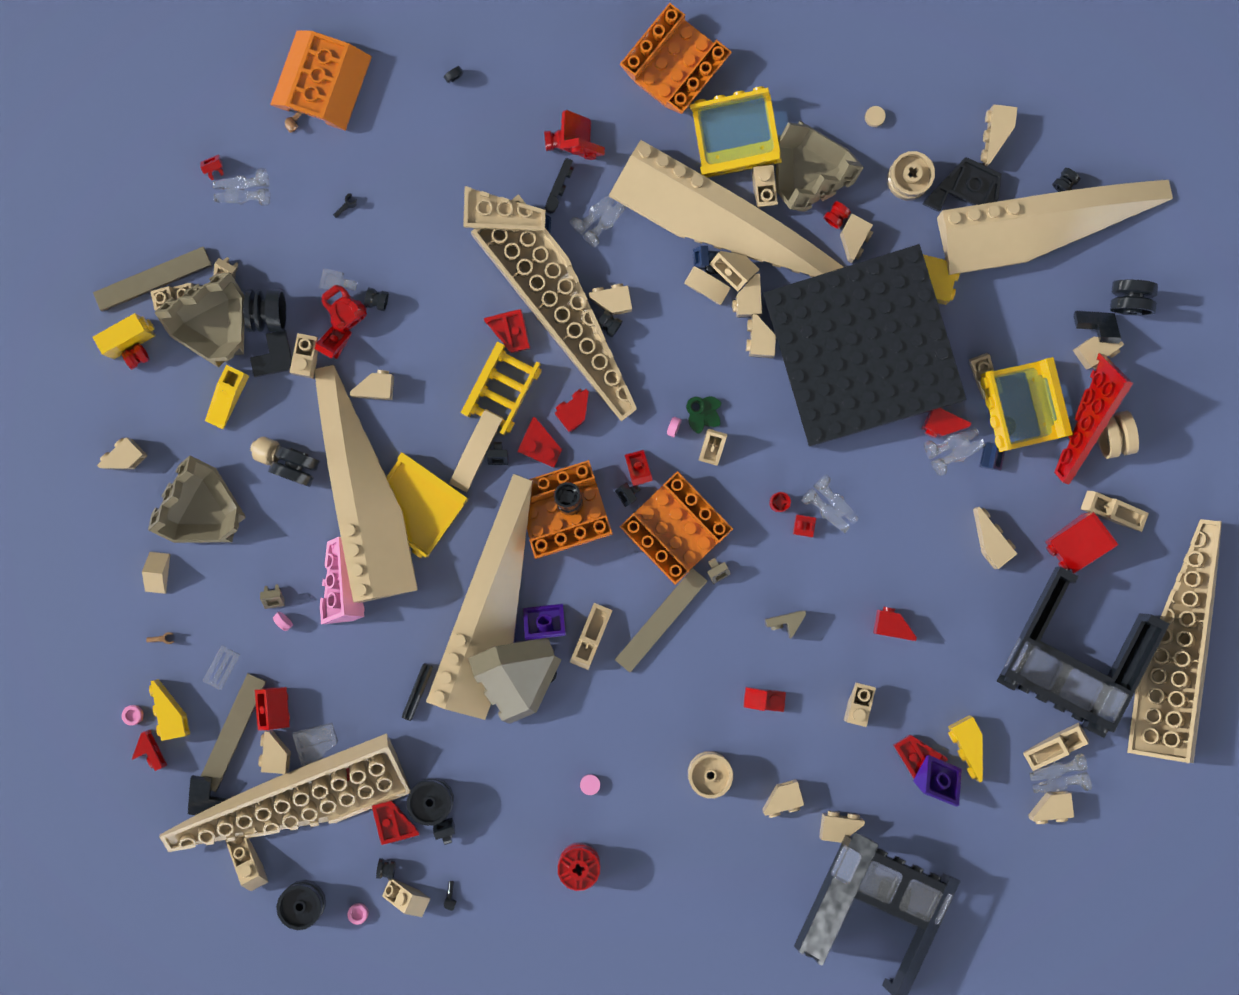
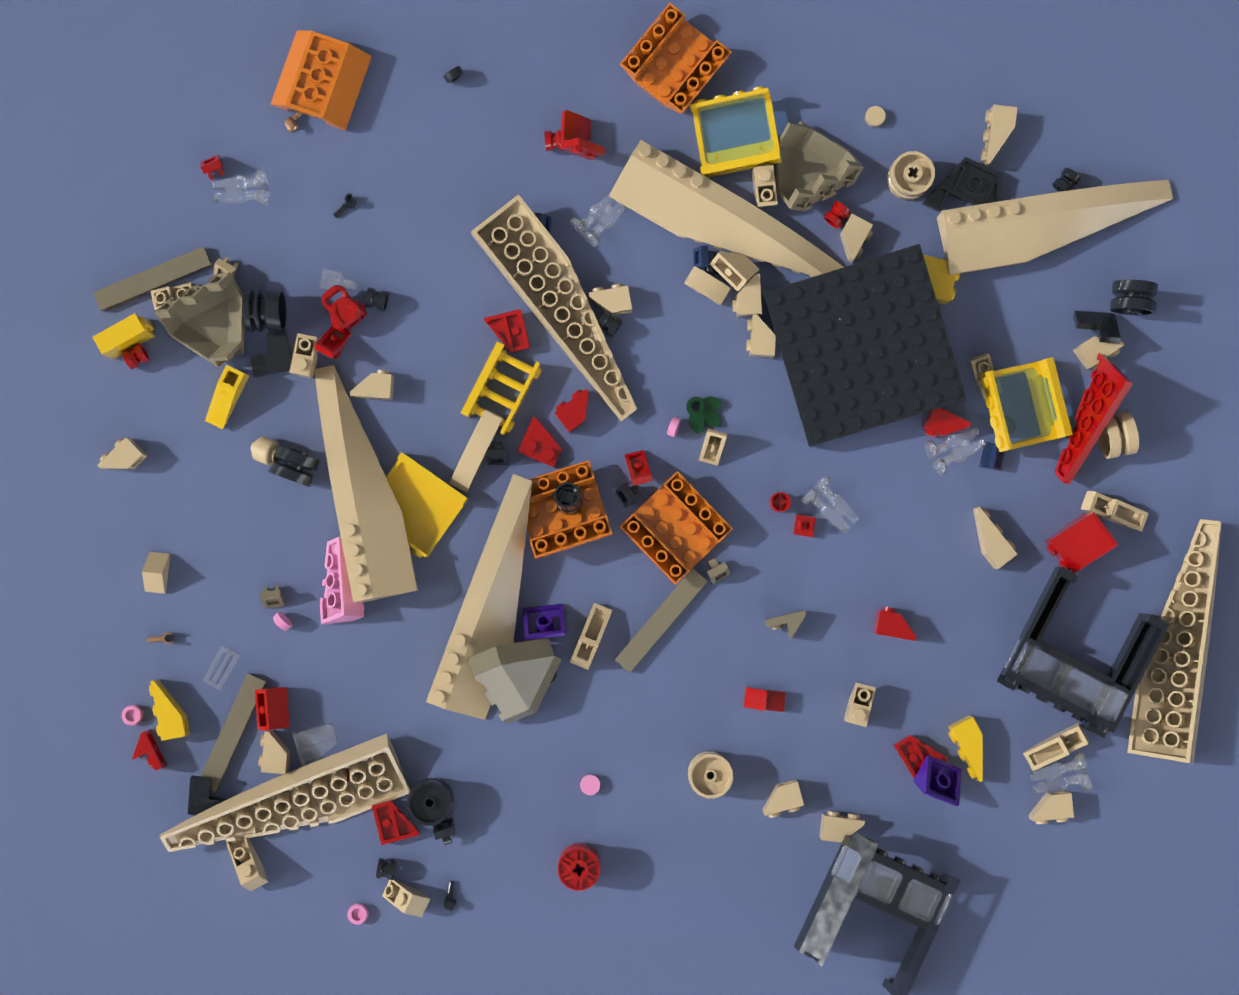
dark tan panel [148,455,246,543] -> none
black wheel [276,880,326,931] -> none
black axle [402,663,433,721] -> none
tan wing [463,186,545,231] -> none
black hinge [545,158,574,214] -> none

